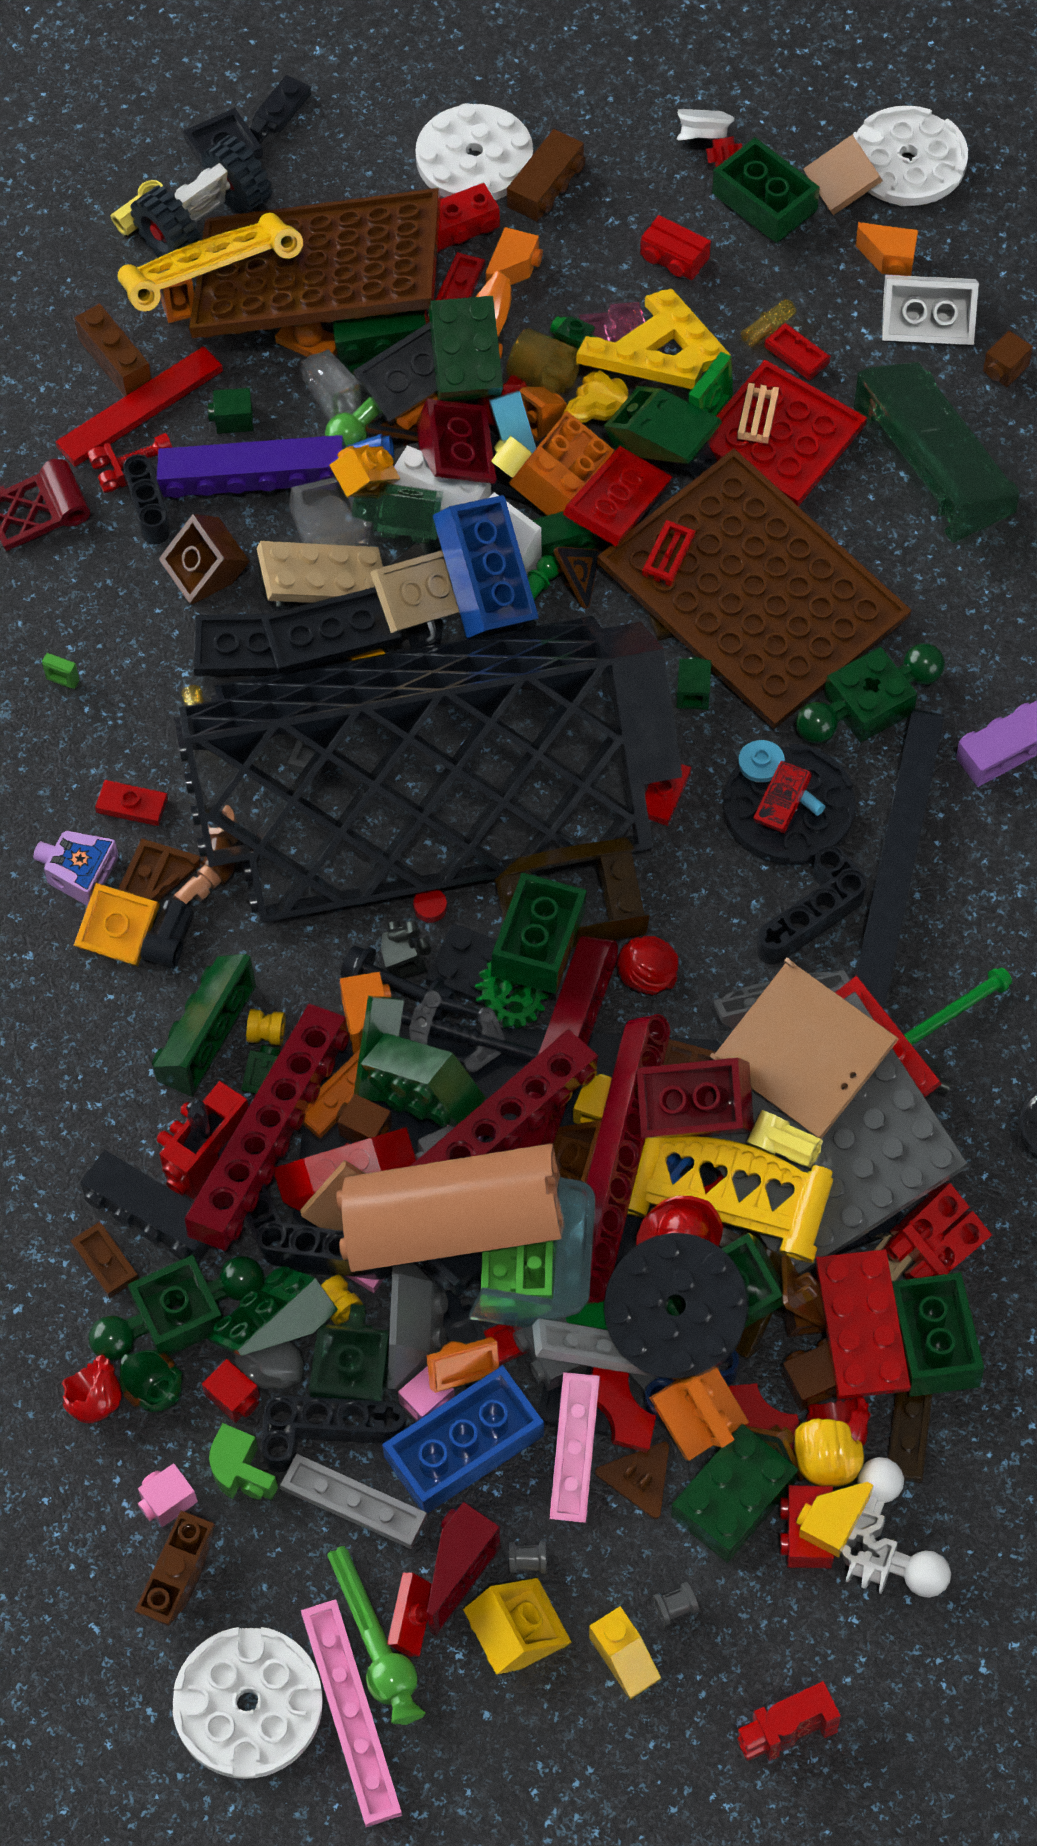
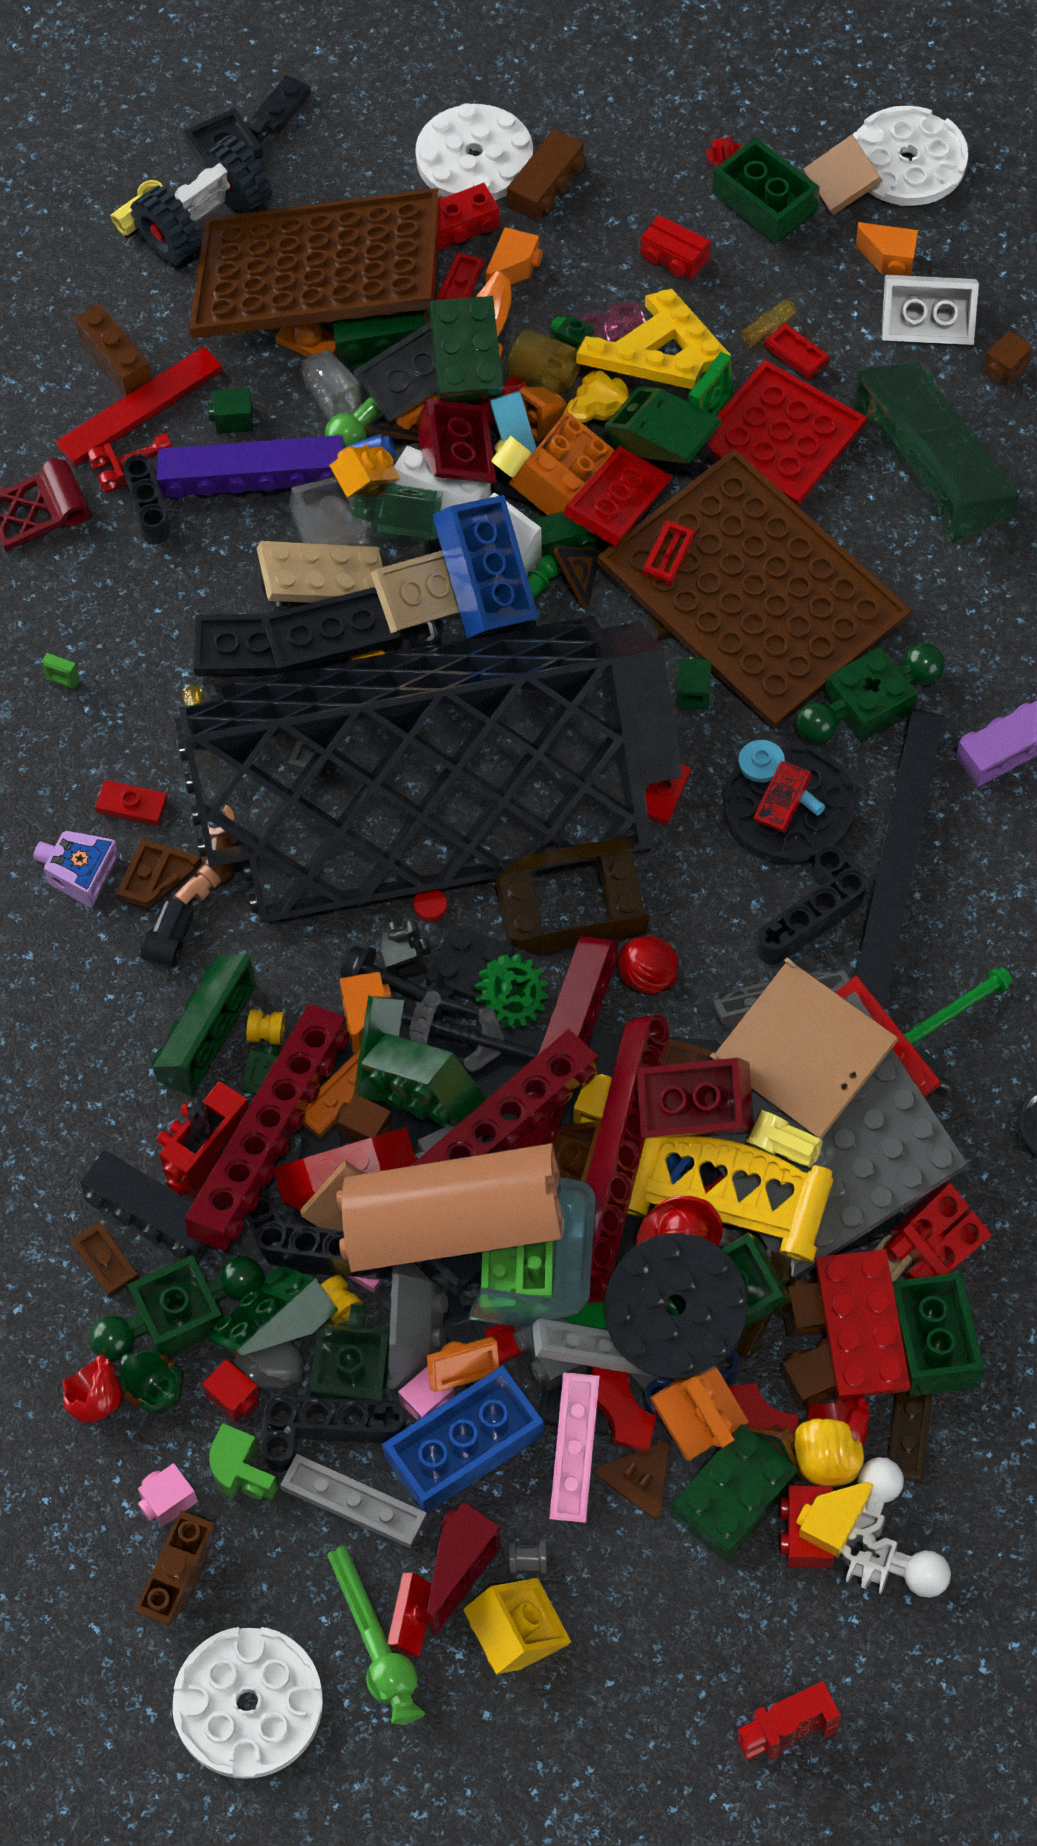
light orange tile [74,883,160,967] -> none
yellow piece [118,213,303,311] -> none
reddish brown slope [159,514,250,604] -> none
orange slope [160,278,194,323] -> none
bright pink plate [301,1599,402,1827] -> none
dark green brick [491,873,587,994] -> none
yellow slope [589,1606,661,1699] -> none
dark grey bush [652,1582,699,1627] -> none
white hat [677,109,734,141] -> none
light nougat tile [737,383,779,444] -> none
reddish brown piece [782,1255,825,1327] -> none

